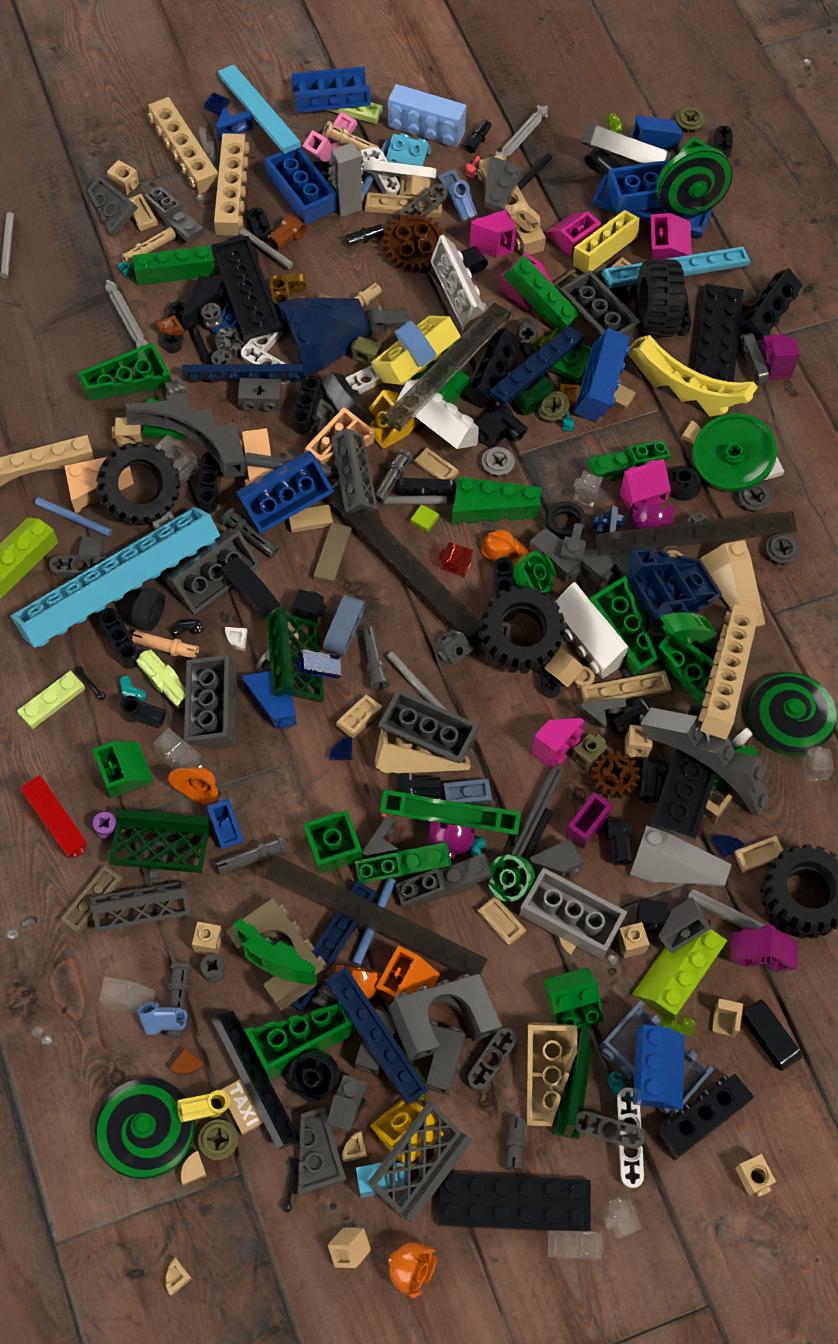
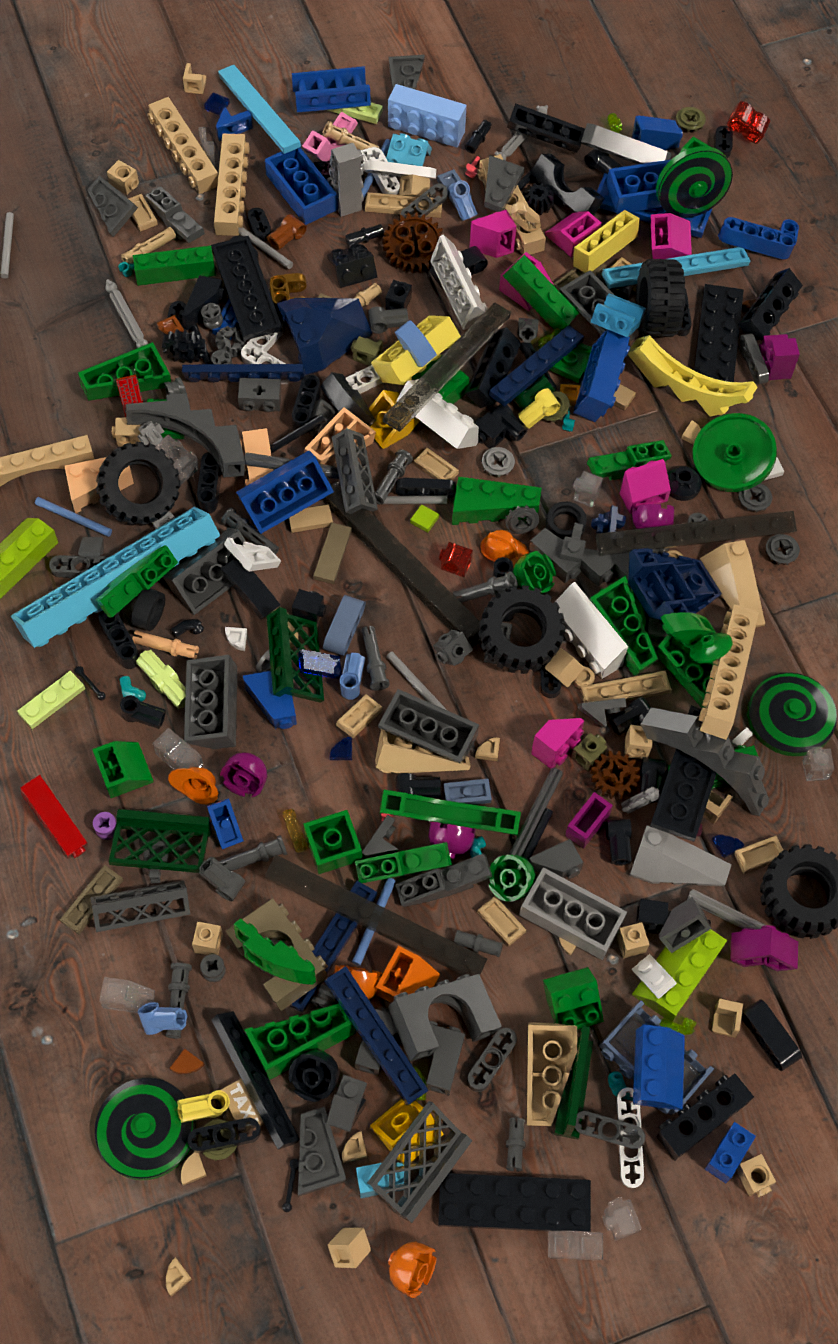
none -> green slope [96,545,178,617]
none -> red tile [116,374,143,417]
none -> light grey gear [137,421,165,445]
none -> black gear [162,329,207,363]
none -> tan panel [183,63,206,94]
none -> black beam [188,1118,261,1153]
none -> dark grey piece [199,857,246,902]
none -> magenta cylinder [220,752,268,797]
none -> white wing [224,538,281,571]
none -> black bar [270,414,326,453]
none -> clear yellow axle [282,809,307,853]
none -> black bracket [327,244,378,288]
none -> medium blue piece [340,652,365,700]
none -> black brick [385,280,412,310]
none -> dark grey wing [388,55,425,91]
none -> dark grey pin [453,572,517,604]
none -> dark grey pin [454,930,503,957]
none -> tan tile [475,738,500,761]
none -> dark grey gear [505,505,539,534]
none -> black brick [507,103,585,153]
none -> light yellow piece [518,388,561,429]
none -> black gear [522,182,554,215]
none -> black arch [530,154,605,216]
none -> dark azure panel [590,293,646,337]
none -> light grey axle [621,787,660,814]
none -> white plate [632,954,677,999]
none -> green dish [690,633,733,663]
none -> blue brick [705,1122,756,1184]
none -> blue beam [718,217,799,259]
none -> clear red brick [727,101,771,144]

